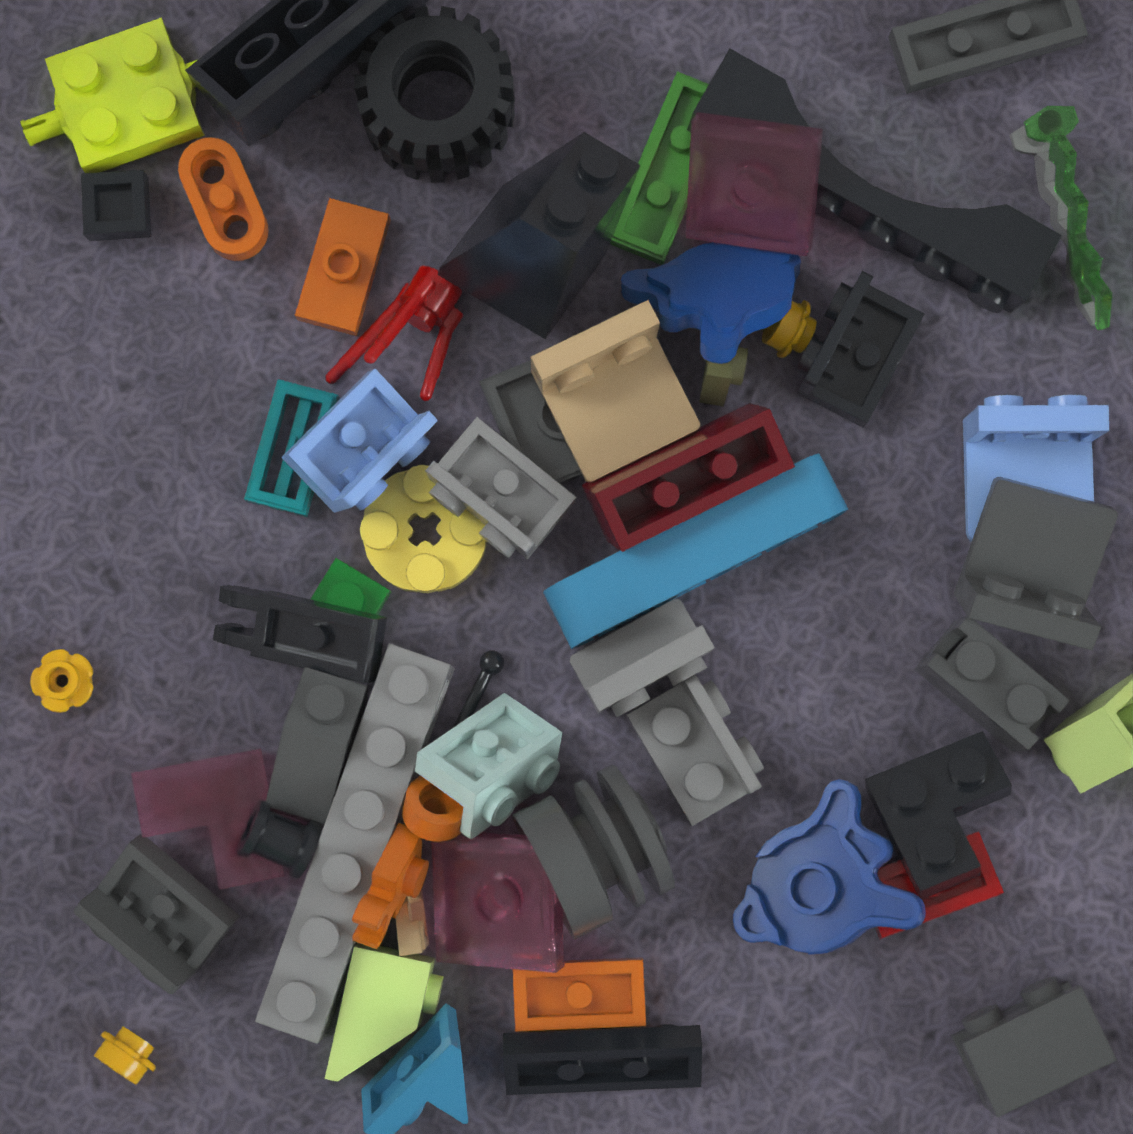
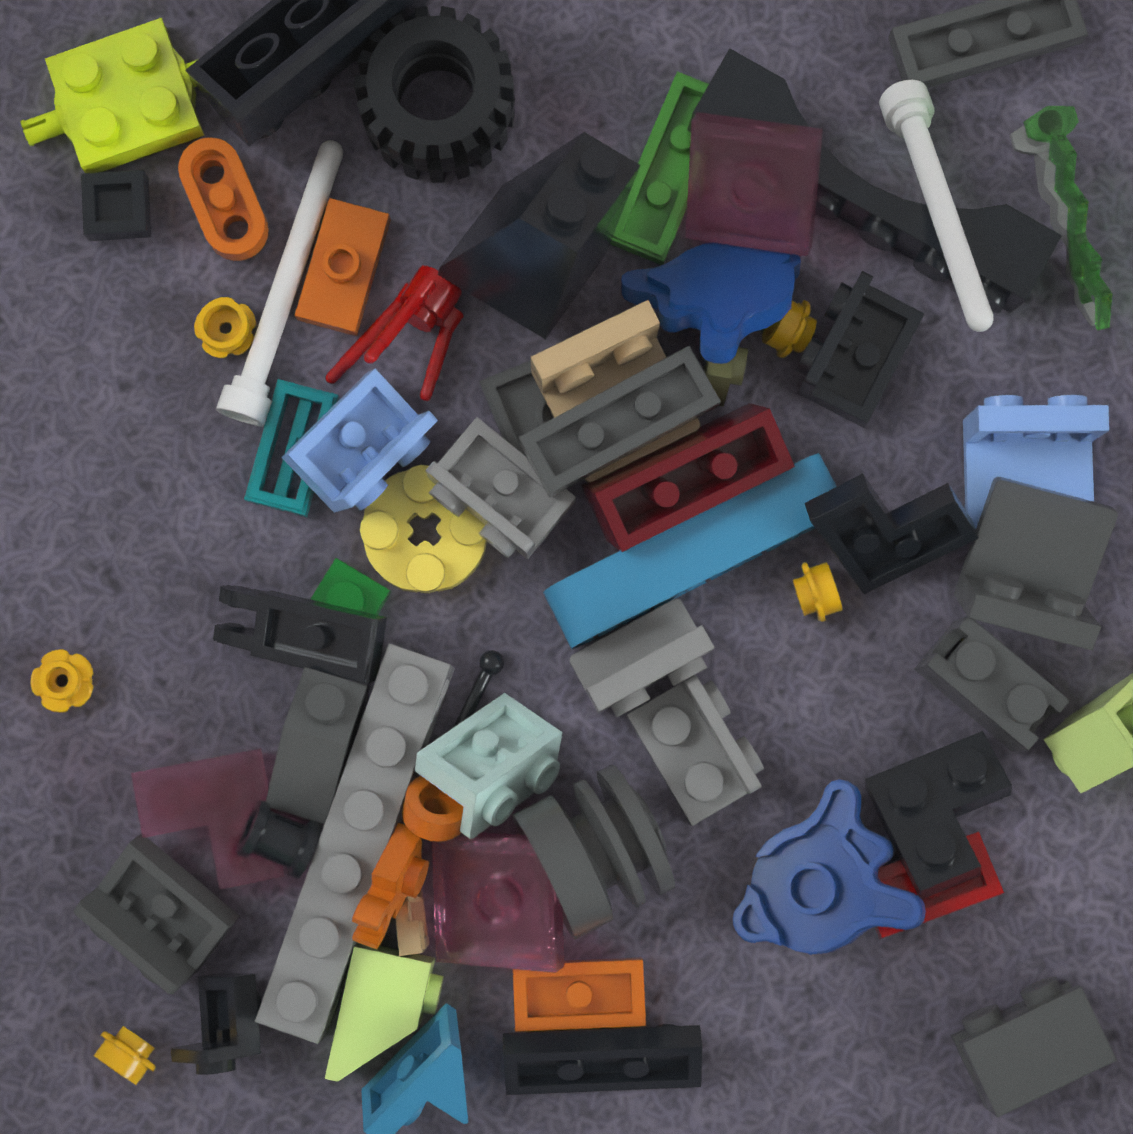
none -> black bracket [171,973,261,1075]
none -> yellow plate [194,297,256,358]
none -> white piece [216,140,343,427]
none -> dark grey plate [518,346,721,498]
none -> yellow plate [792,562,843,622]
none -> black plate [805,474,979,594]
none -> white piece [879,80,993,332]

